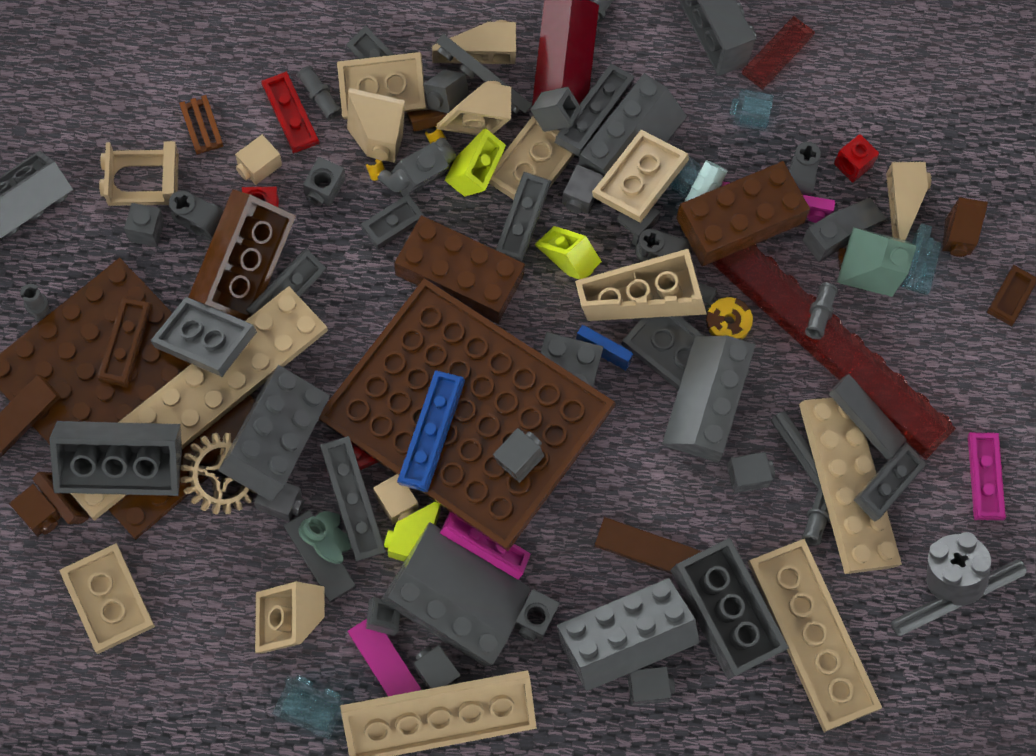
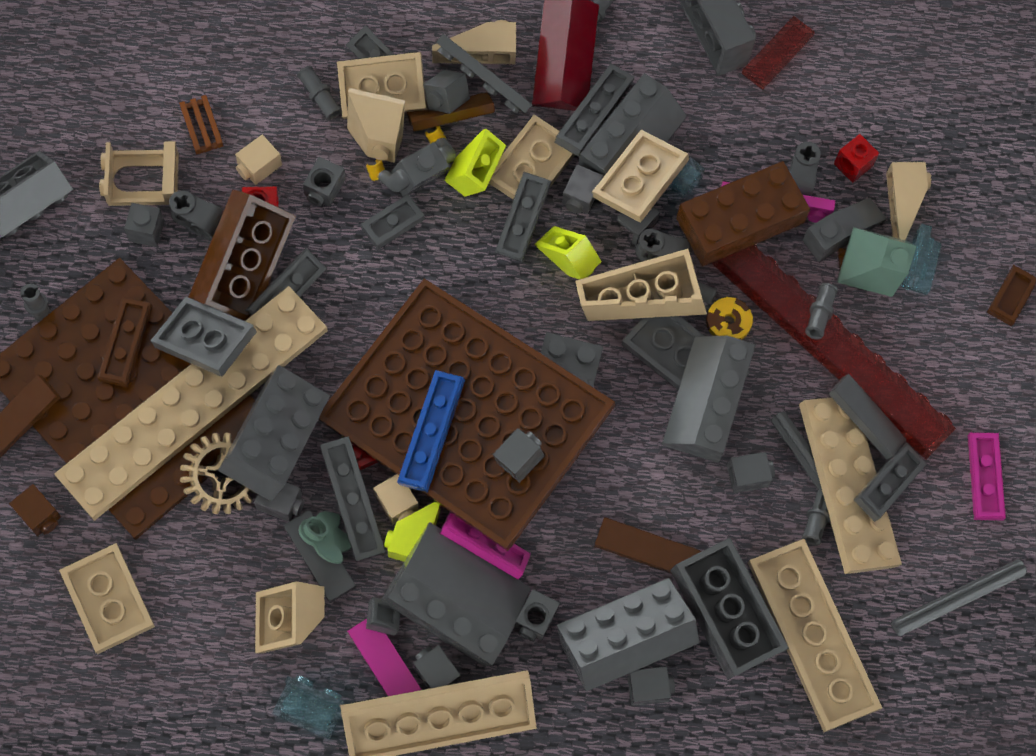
reddish brown tile [32,471,90,524] -> none
dark grey slope [49,421,182,496] -> none
red tile [261,71,319,154] -> none
reddish brown brick [394,215,525,324] -> none
tan slope [437,81,511,136] -> none
dark grey brick [530,87,581,132] -> none
blue tile [576,325,633,371] -> none
light aqua axle [684,160,728,202] -> none
clear light blue brick [729,89,774,131] -> none
flat silver brick [926,532,991,606] -> none
reddish brown slope [942,197,988,257] -> none

